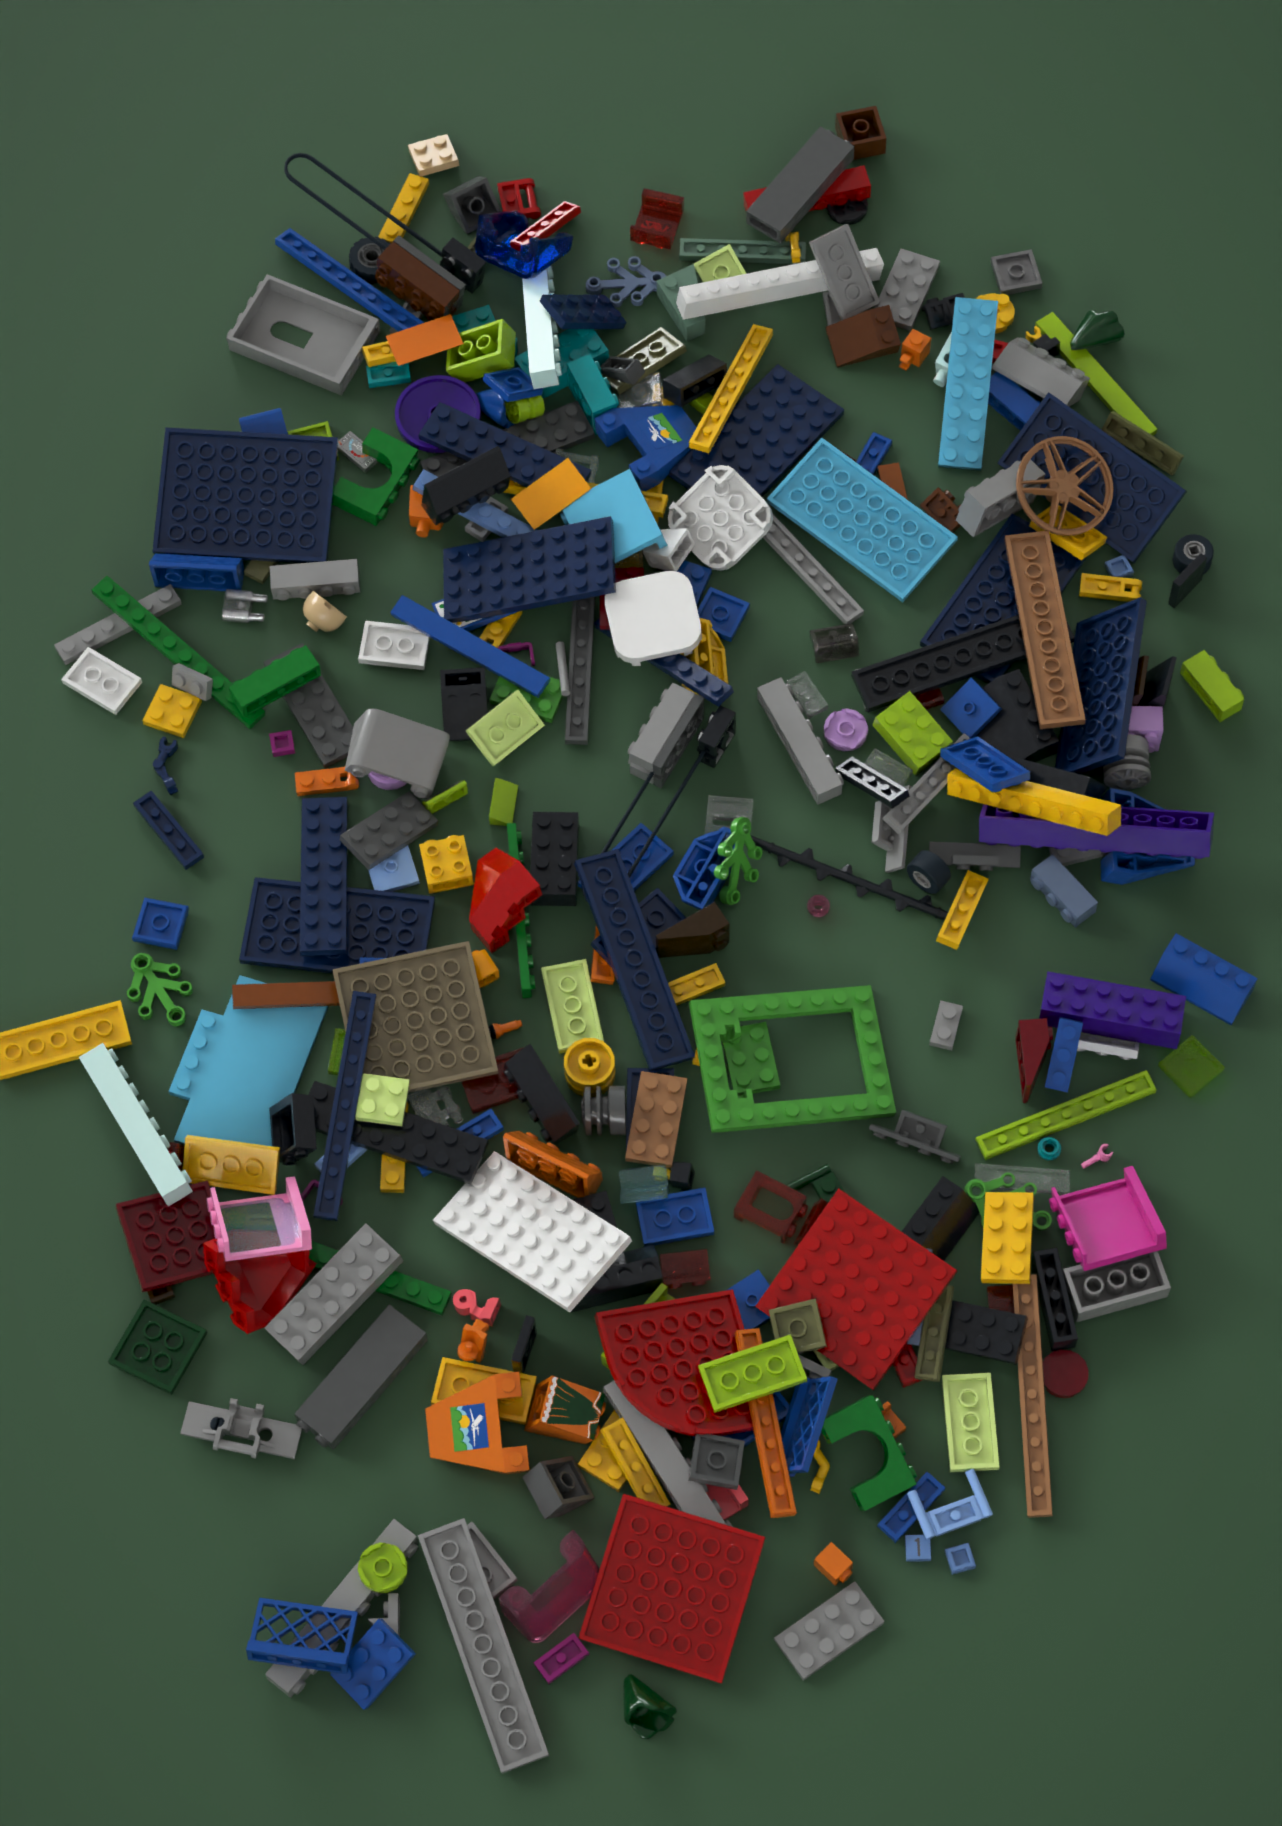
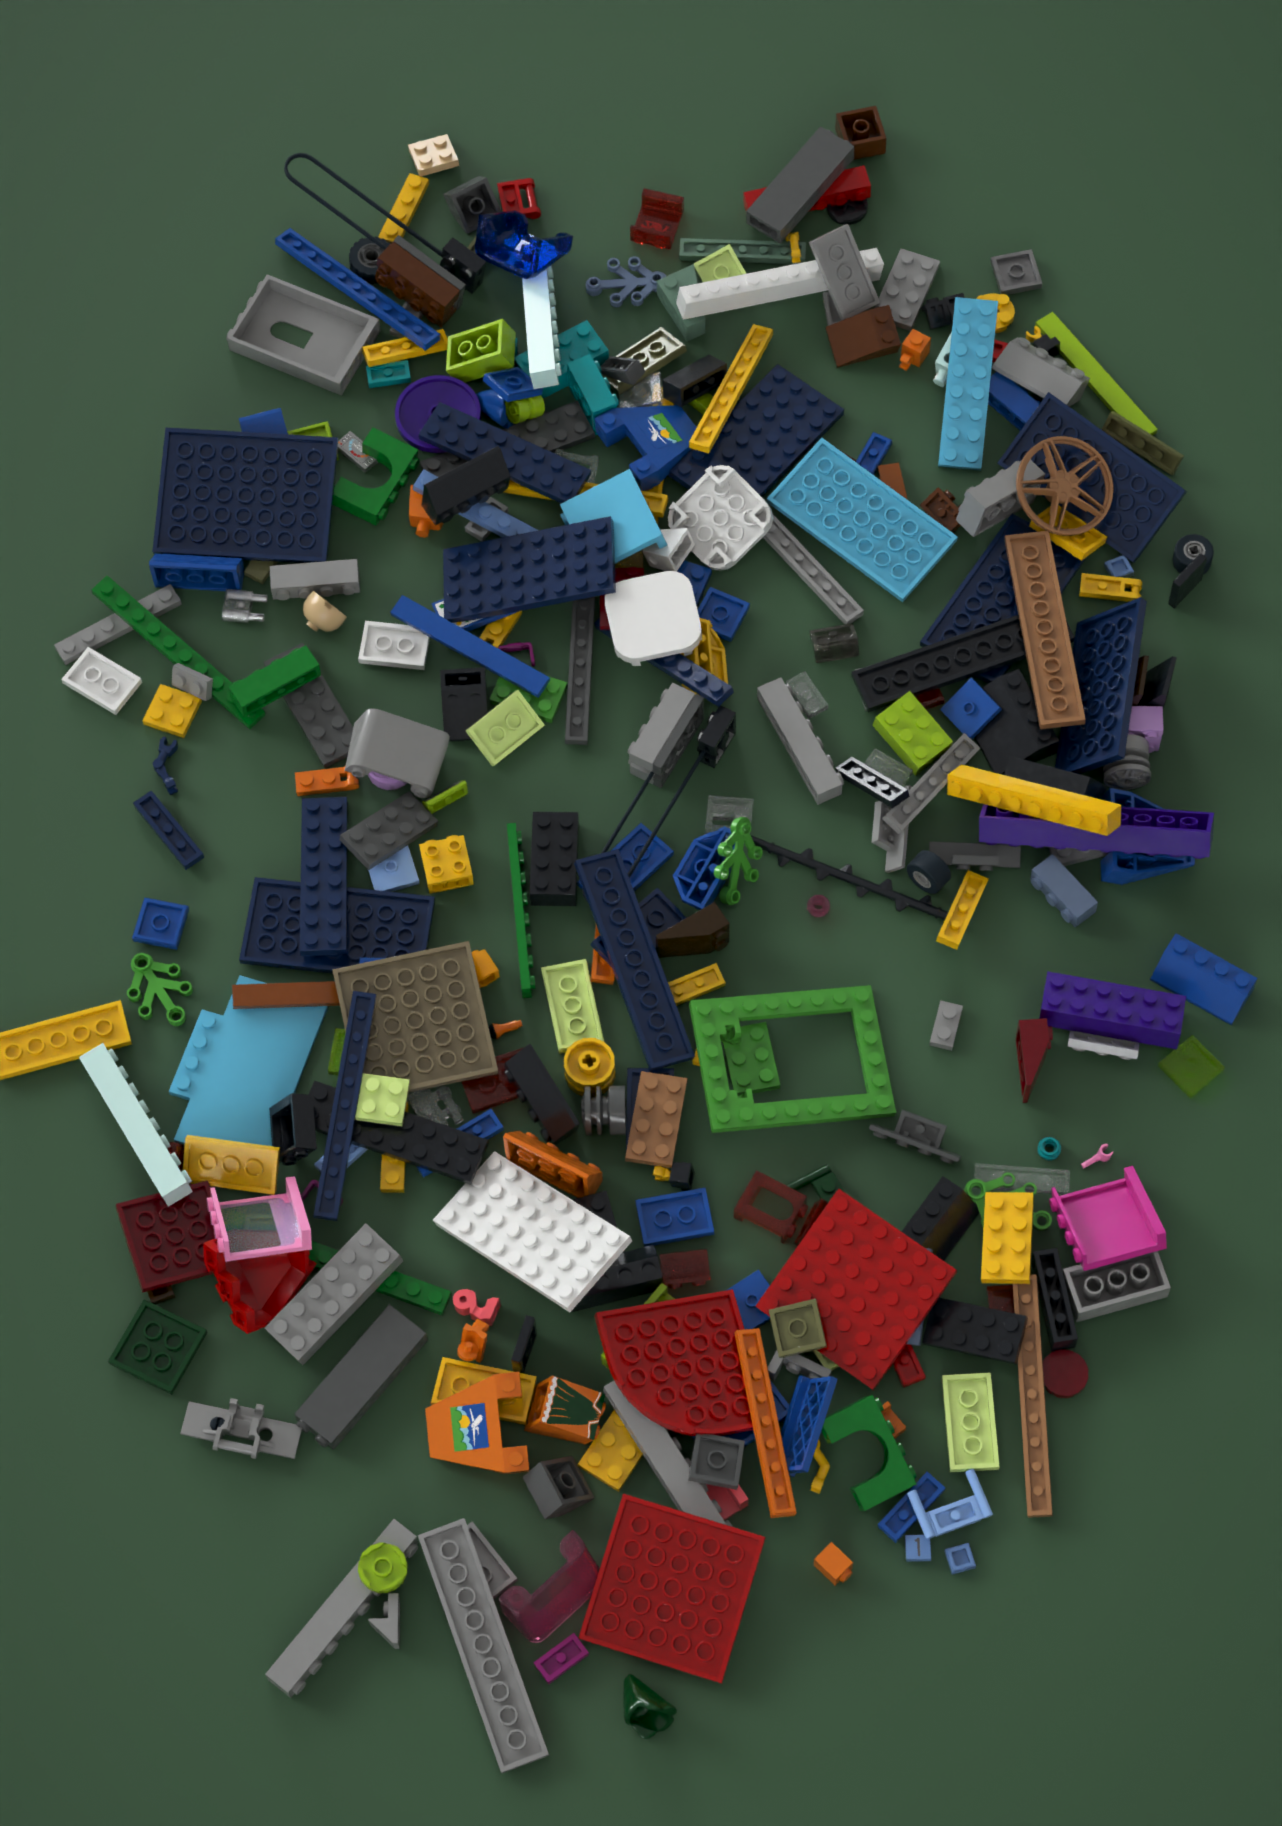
blue fence [246,1598,358,1674] -> none
magenta plate [269,730,295,757] -> none
blue plate [330,1618,416,1710] -> none
orange sticker [386,314,464,366] -> none
teal plate [452,305,496,333] -> none
red panel [469,848,542,954] -> none
lime slope [489,778,518,826] -> none
red tile [510,201,581,253] -> none
light orange sticker [511,458,592,530] -> none
dark blue plate [539,294,627,329] -> none
light grey bar [556,642,570,696] -> none
yellow plate [600,1417,670,1506] -> none
clear light blue panel [619,1164,670,1204] -> none
lime plate [698,1334,807,1413] -> none
light grey plate [774,1581,885,1681] -> none
lavender tile [824,708,868,752] -> none
olive tile [914,1285,954,1382] -> none
blue plate [940,736,1030,792] -> none
lime tile [975,1070,1157,1160] -> none
blue brick [1045,1017,1083,1092] -> none
dark green hat [1070,310,1125,350] -> none
lime brick [1180,650,1244,722] -> none

